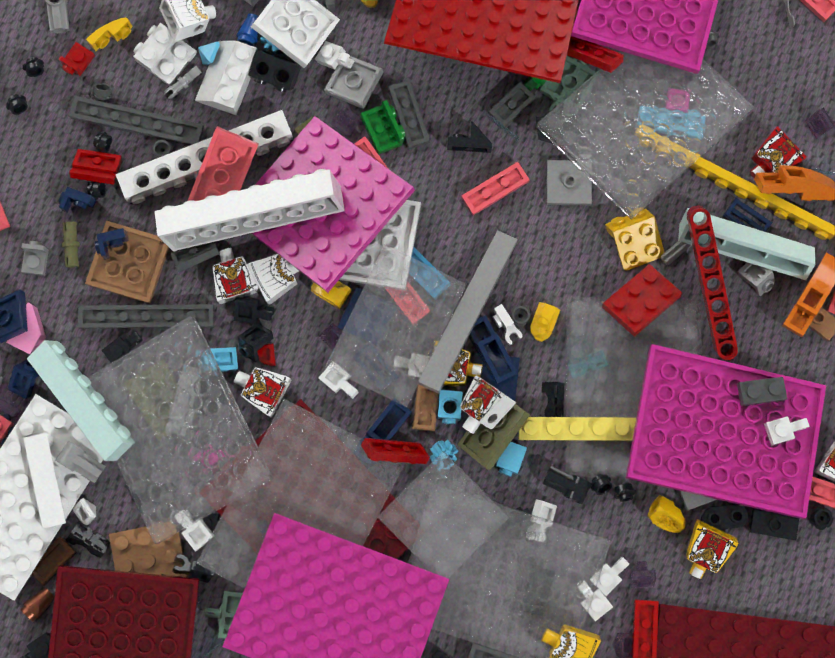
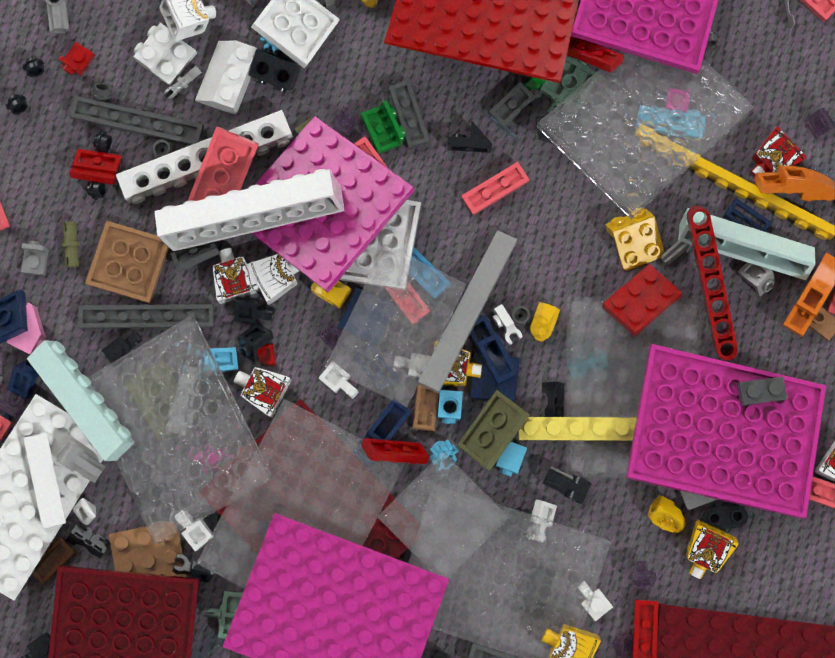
copper cone [20,587,55,622] -> none
dark blue bracket [59,187,96,213] -> none
yellow slope [86,17,133,51] -> none
dark blue bracket [95,228,129,259] -> none
medium azure slope [198,42,220,66] -> none
blue cone [236,14,259,47] -> none
white plate [315,41,355,70] -> none
light grey plate [324,56,383,109] -> none
torso [460,375,516,434] -> none
light grey plate [547,160,592,205] -> none
black plate [590,474,612,495] -> none
white plate [590,557,629,596] -> none
black plate [614,483,636,502] -> none
black plate [749,510,800,541] -> none
white plate [764,416,810,446] -> none
black plate [810,507,833,530] -> none

